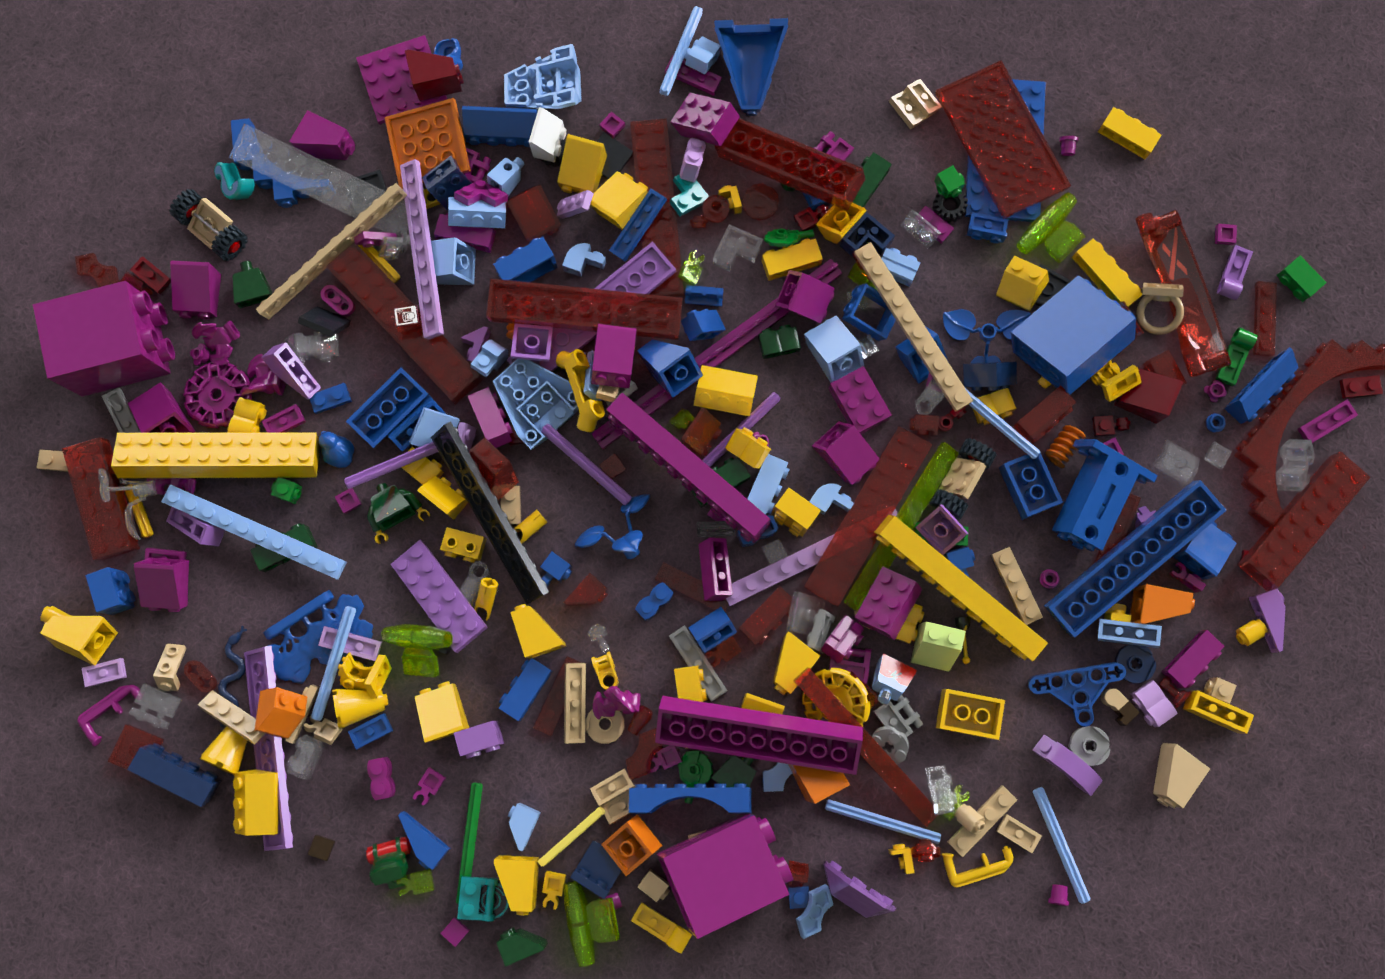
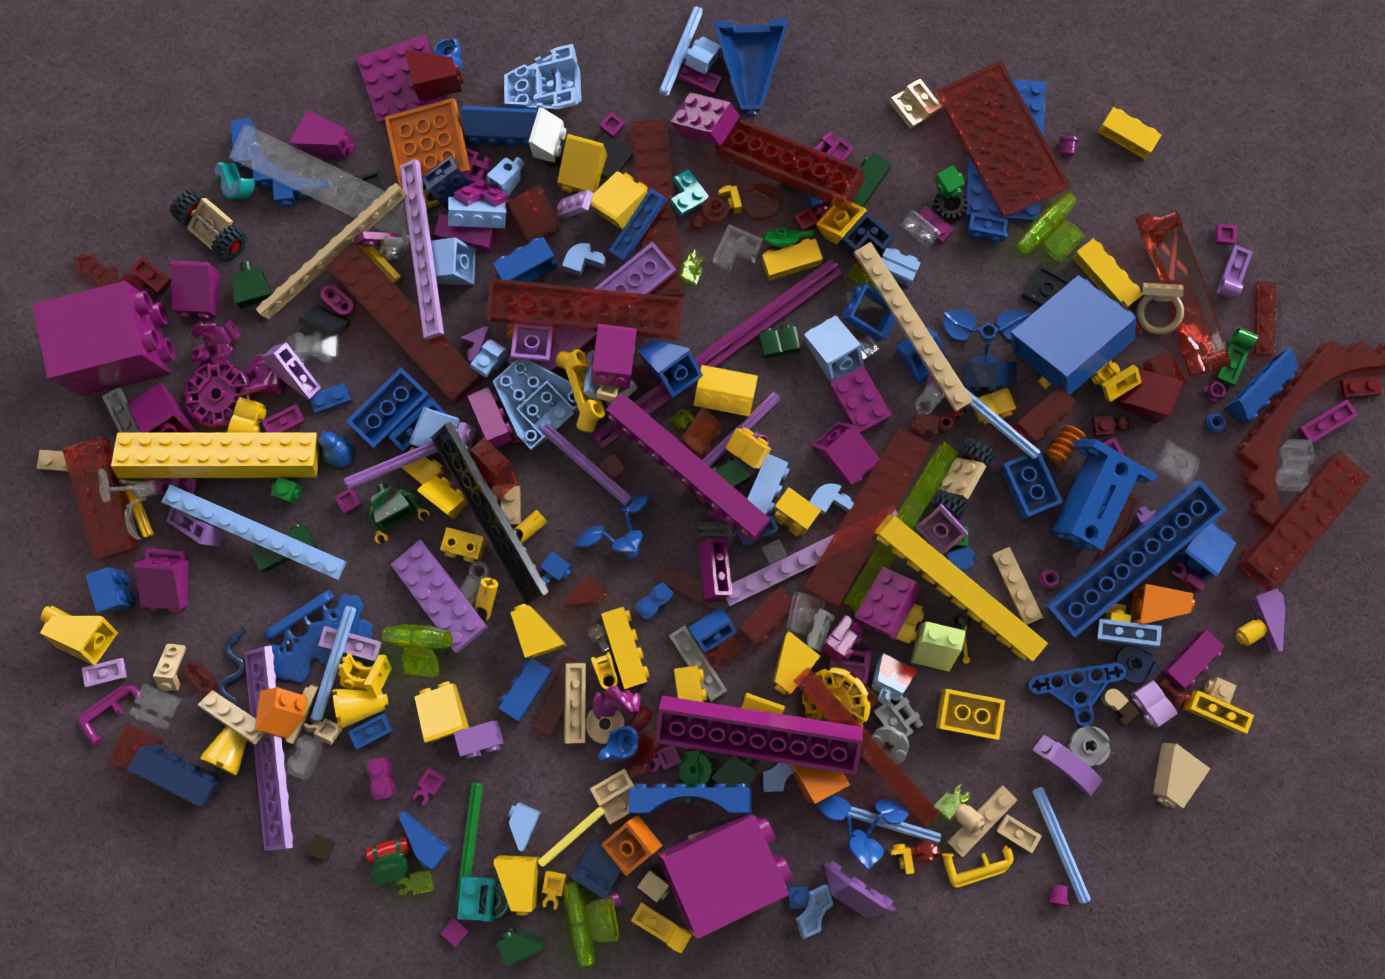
yellow slope [233,769,278,836] -> none
clear red brick [391,305,422,332] -> none
lavender brick [680,138,706,182] -> none
blue brick [681,309,726,341] -> none
blue hinge [685,285,724,307] -> none
magenta slope [775,270,835,323] -> none
clear red tile [788,860,809,887] -> none
clear brick [925,765,957,815] -> none
yellow slope [996,256,1049,311] -> none
clear plate [1204,442,1232,469] -> none
green brick [1276,255,1327,302] -> none
none -> blue hair [598,726,640,762]
none -> yellow brick [601,607,650,689]
none -> blue plant [816,795,909,870]

